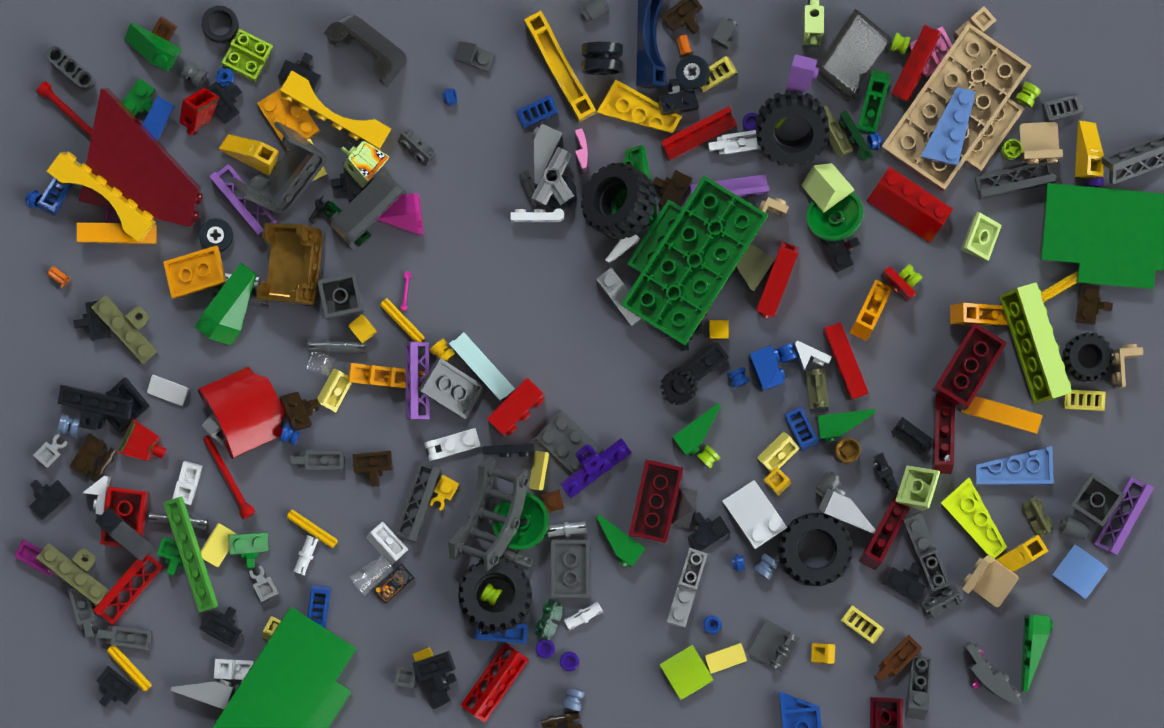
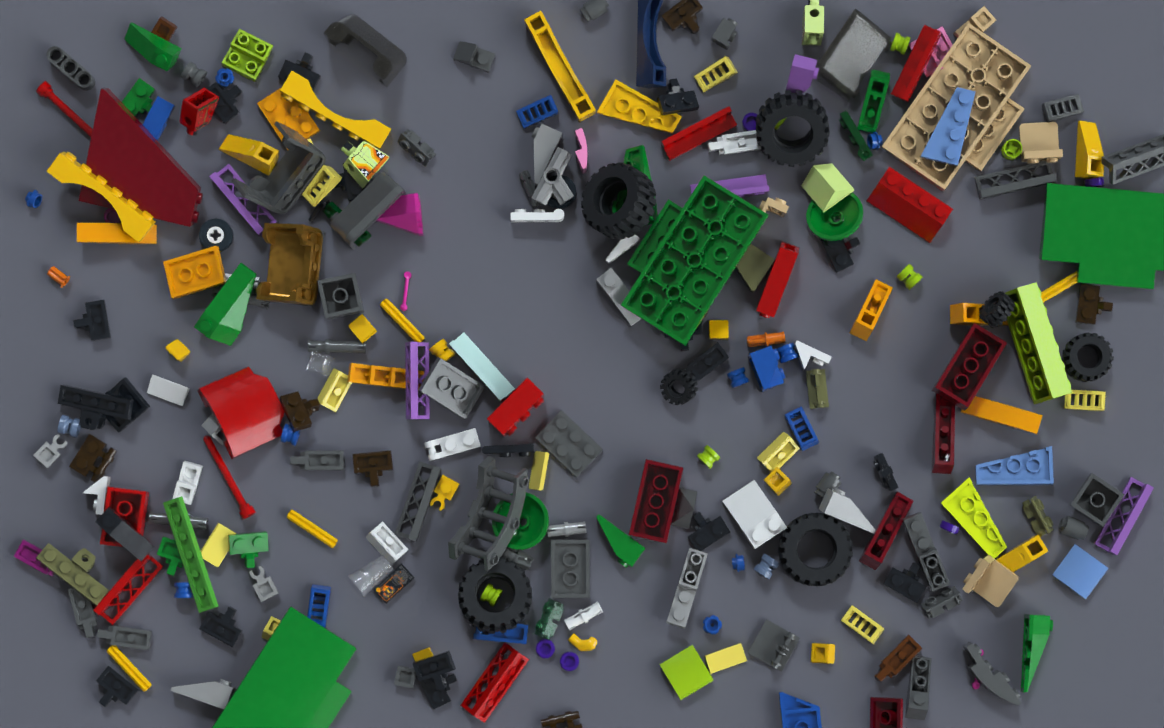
black hinge [29,480,71,520] -> none
blue slope [38,177,73,216] -> none
olive plate [91,294,157,364] -> none
red torso [117,419,167,461] -> none
black tyre [201,6,239,43] -> none
white slope [214,659,254,680] -> none
white pin [293,535,319,575] -> none
blue plate [442,88,457,106] -> none
reddish brown plate [541,490,564,513] -> none
dark purple plate [560,438,632,499] -> none
sand blue wheel [562,688,585,711] -> none
black wheel [582,42,623,75] -> none
dark brown hinge [653,170,692,207] -> none
green slope [672,403,721,456] -> none
orange piece [676,35,694,57] -> none
black bush [676,55,710,89] -> none
green slope [816,409,875,443] -> none
red fence [823,322,869,401] -> none
olive hinge [824,105,854,158] -> none
pearl gold wheel [834,438,861,464] -> none
red plate [881,266,916,302] -> none
black hinge [891,417,933,455] -> none
yellowish green slope [896,465,940,511] -> none
yellowish green slope [961,212,1002,261] -> none
lime wheel [1015,82,1041,108] -> none
tan bracket [1111,344,1143,389] -> none
none -> yellow slope [165,339,190,362]
none -> blue wheel [174,582,194,598]
none -> light yellow slope [301,165,342,207]
none -> yellow arm [568,633,597,651]
none -> orange axle [747,331,785,347]
none -> dark purple tile [940,520,960,534]
none -> black tyre [979,291,1015,328]

